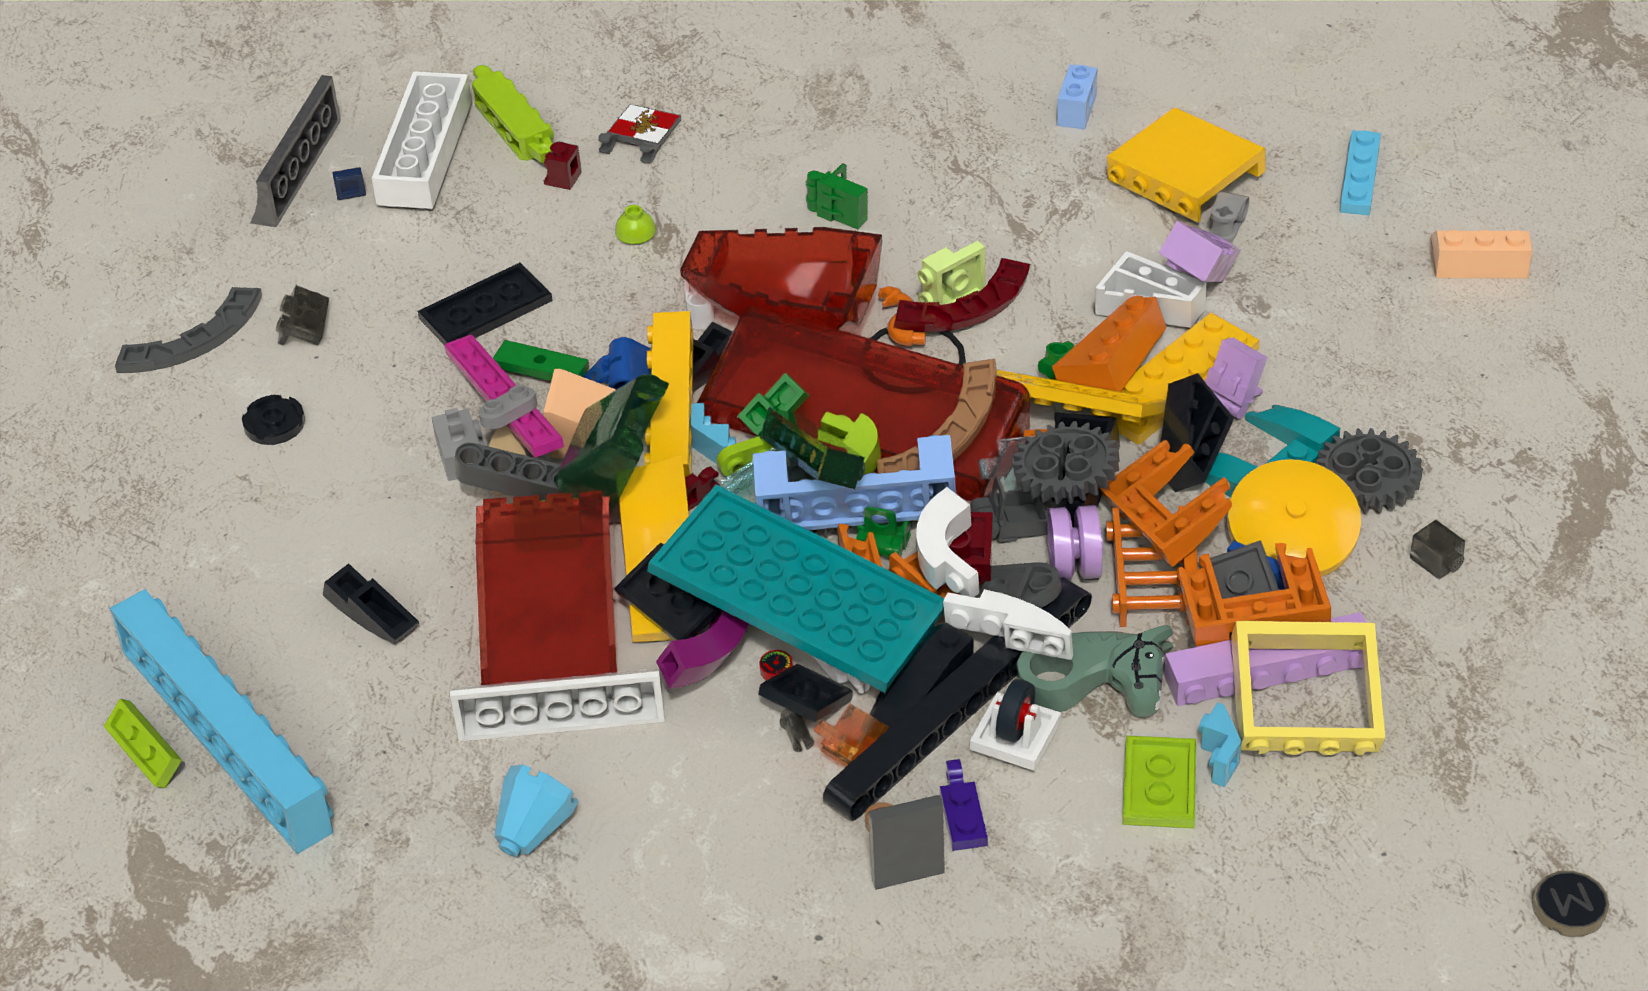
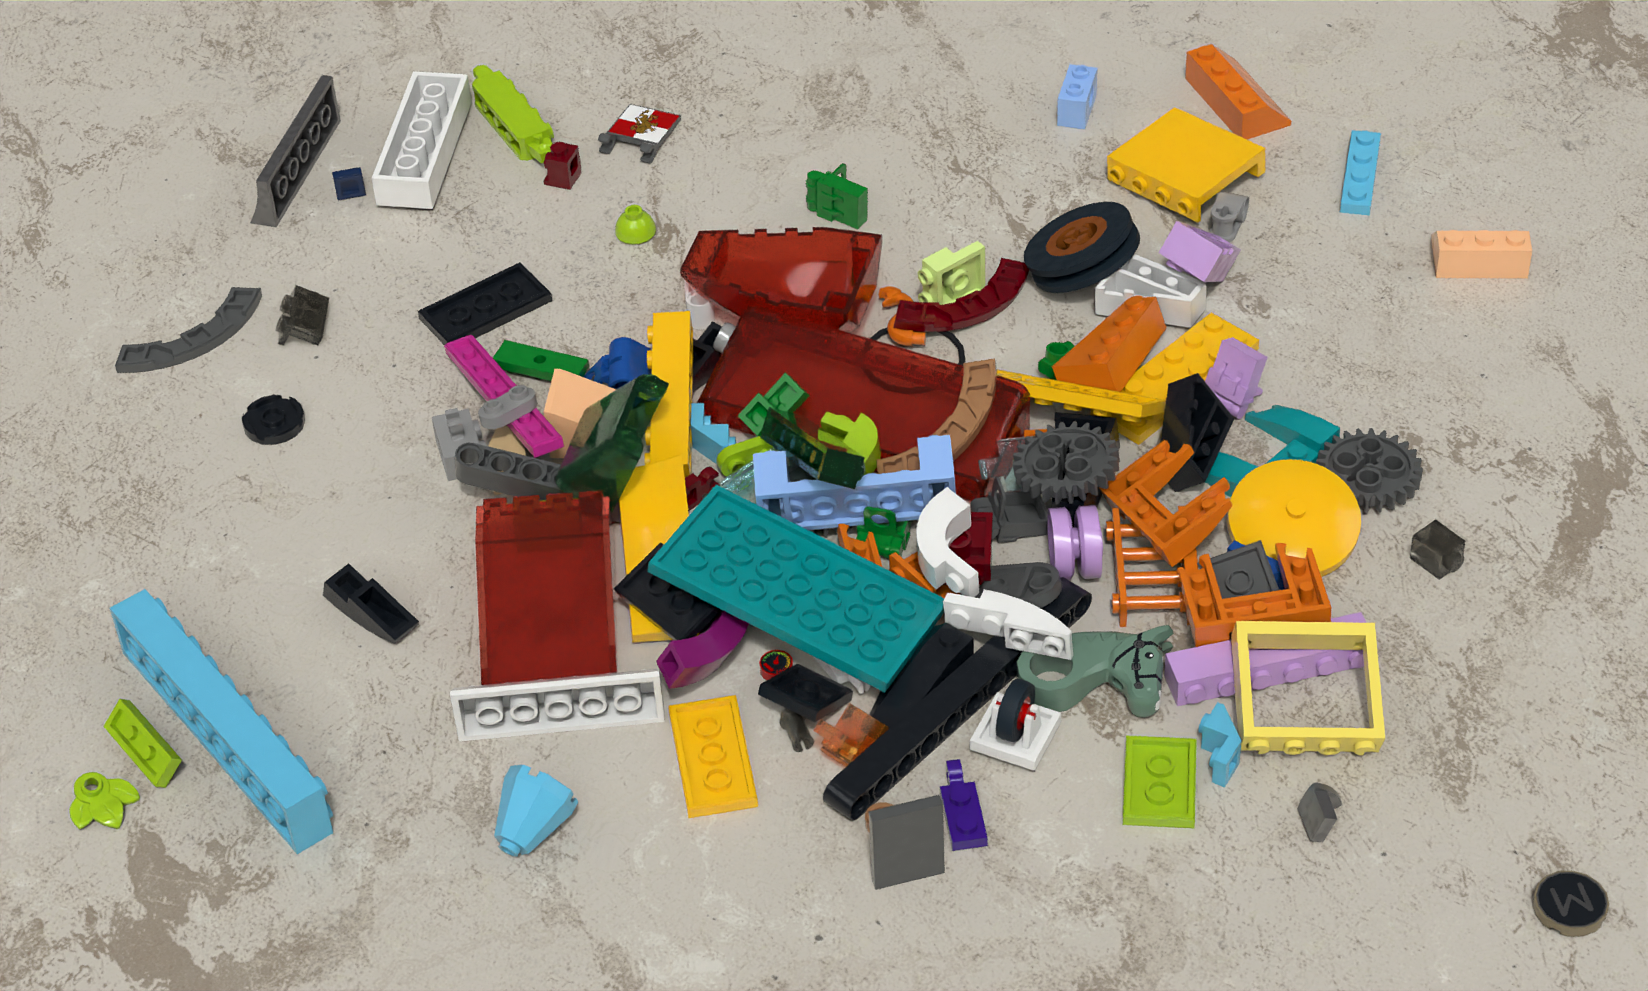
none -> lime plate [69,772,140,829]
none -> yellow tile [668,695,758,818]
none -> light grey tile [713,322,737,355]
none -> black wheel [1024,202,1140,293]
none -> orange slope [1185,44,1292,140]
none -> flat silver tile [1297,782,1342,842]

